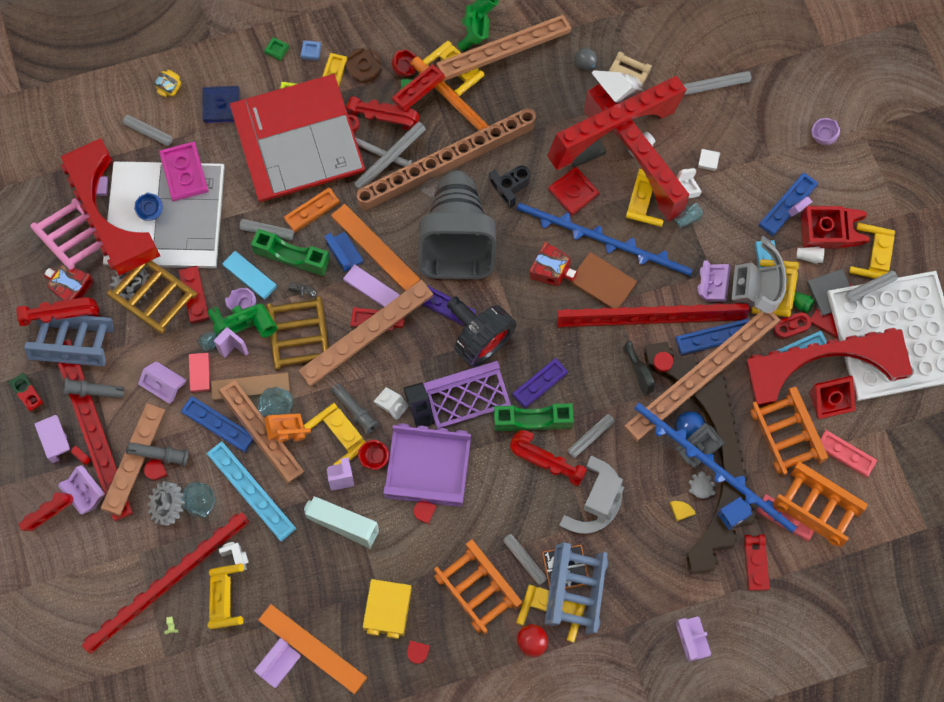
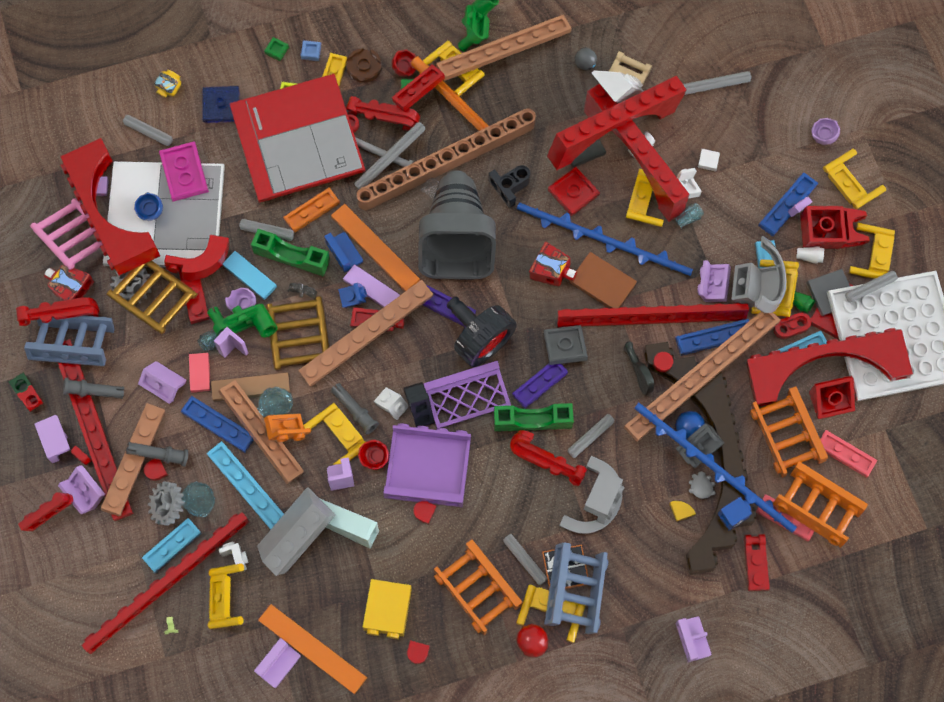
none -> medium azure tile [142,518,202,573]
none -> red arch [164,235,229,280]
none -> light grey slope [257,487,336,576]
none -> blue bracket [338,283,367,308]
none -> dark grey tile [543,325,588,365]
none -> yellow plate [823,149,886,209]

